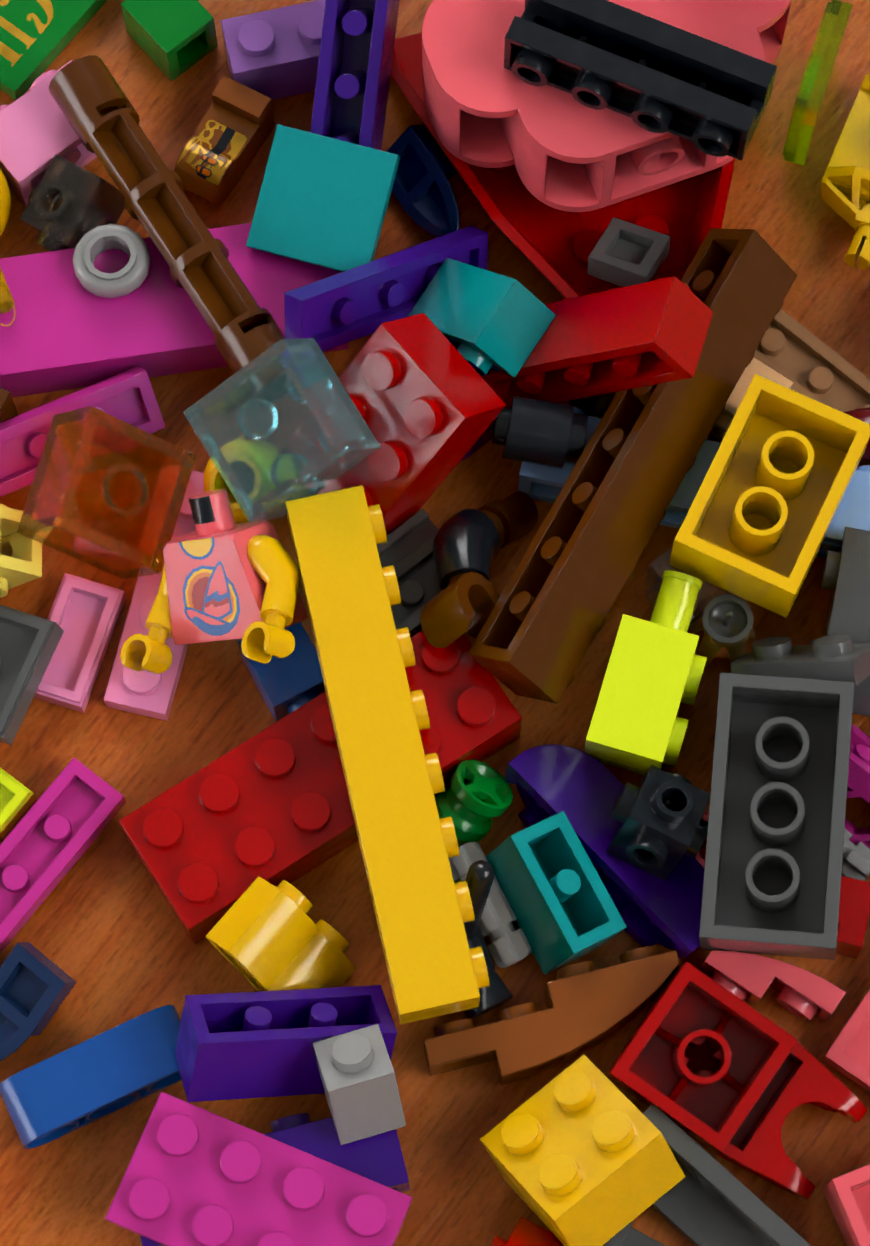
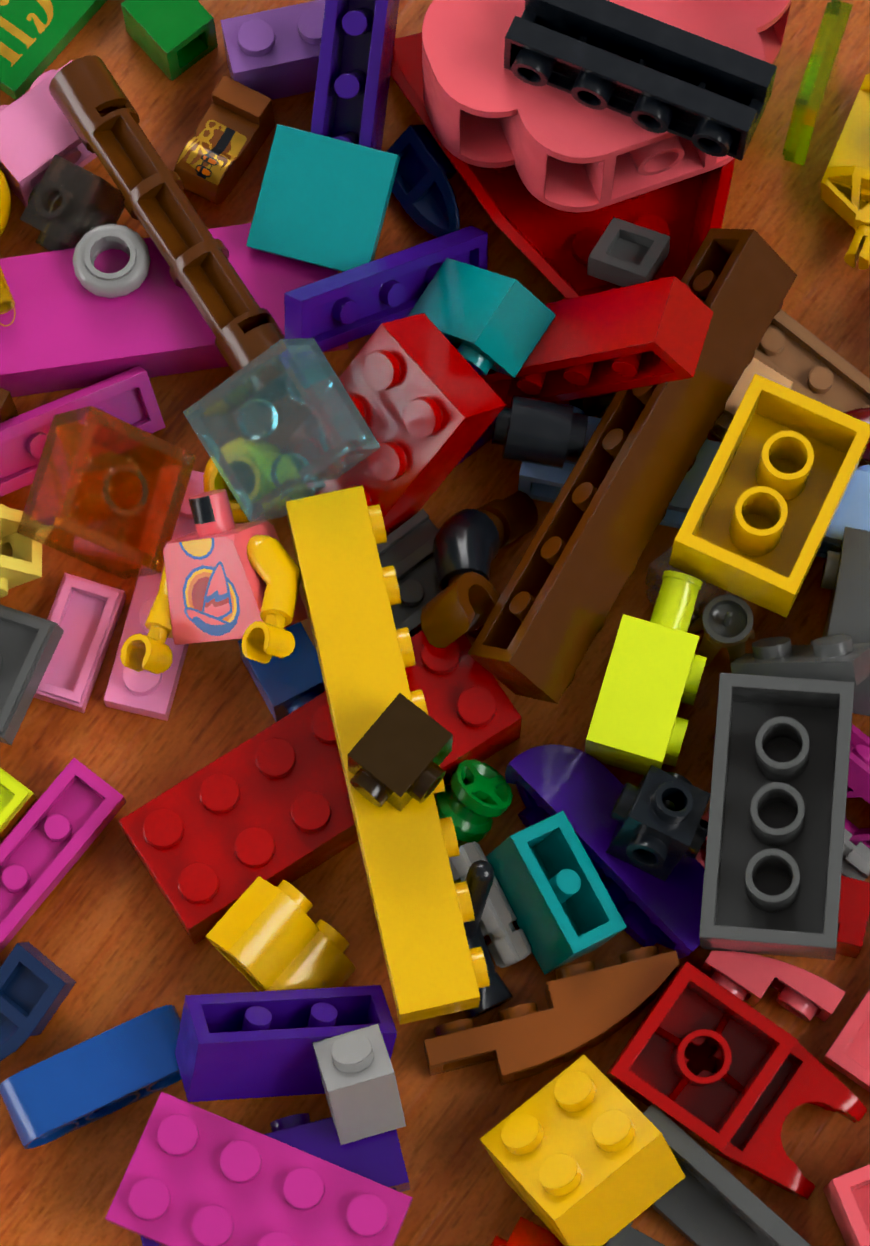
none -> dark brown brick [347,693,453,812]

